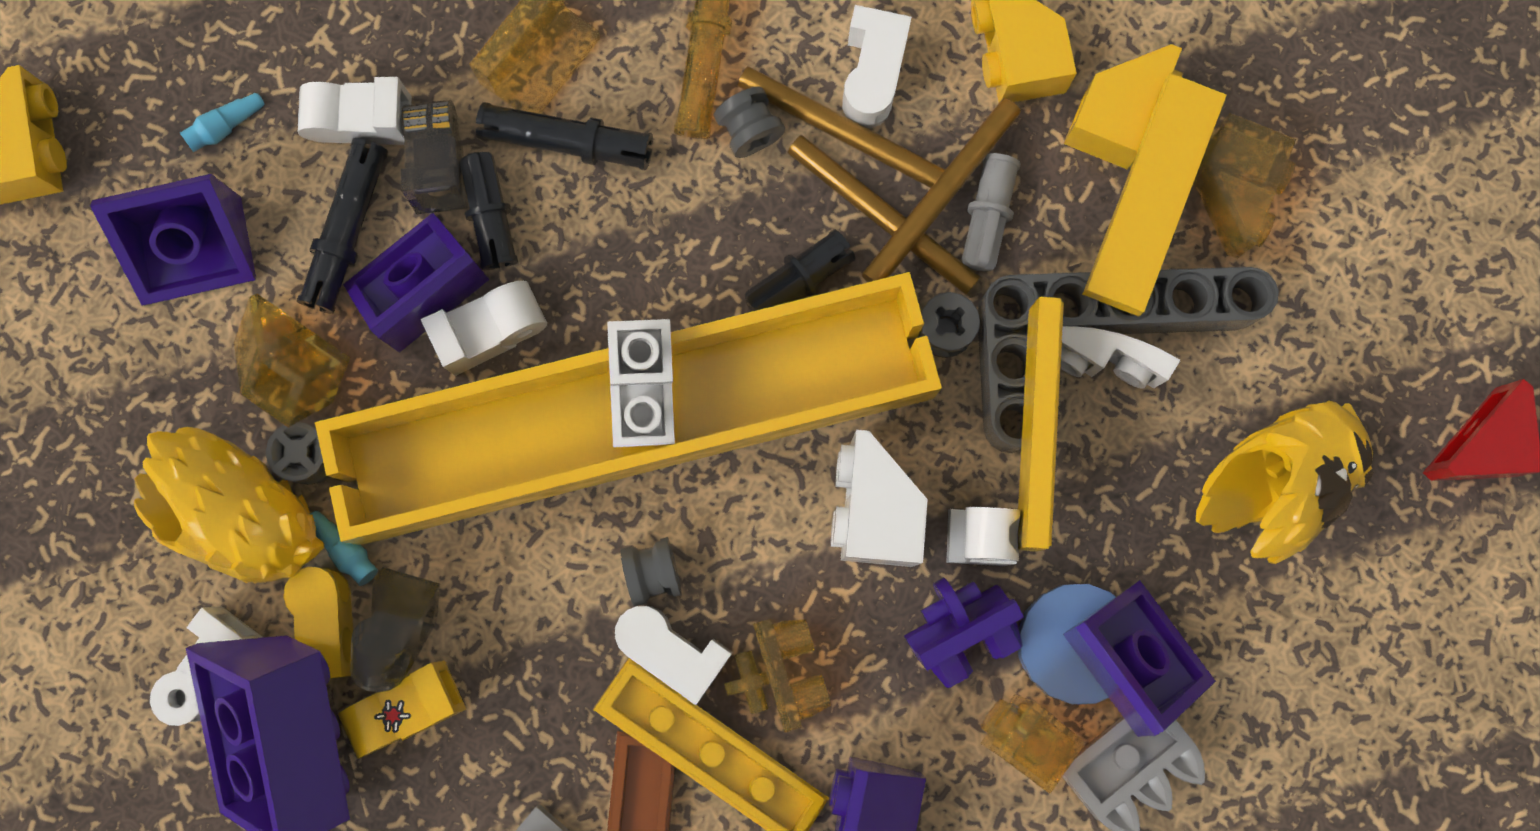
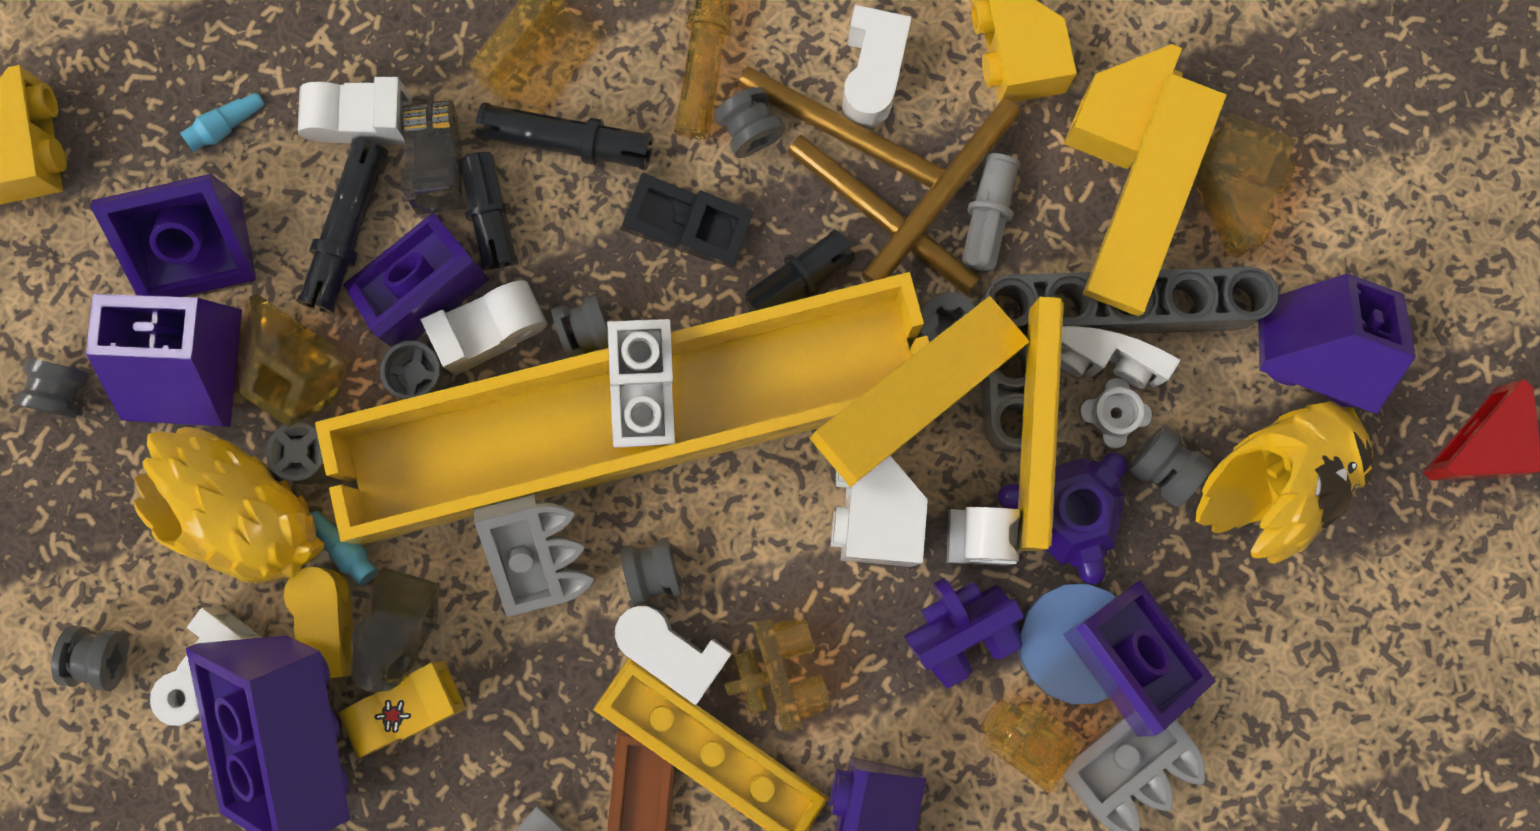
none -> dark grey wheel [13,358,89,419]
none -> dark grey wheel [51,625,129,692]
none -> dark purple slope [86,294,242,427]
none -> dark grey wheel [380,341,452,400]
none -> light grey plate [474,493,594,617]
none -> dark grey wheel [551,294,608,358]
none -> black slope [620,172,754,267]
none -> yellow tile [809,296,1030,488]
none -> dark purple rock [997,452,1127,585]
none -> white plate [1080,378,1152,449]
none -> dark grey wheel [1128,424,1215,508]
none -> dark purple slope [1258,273,1416,414]

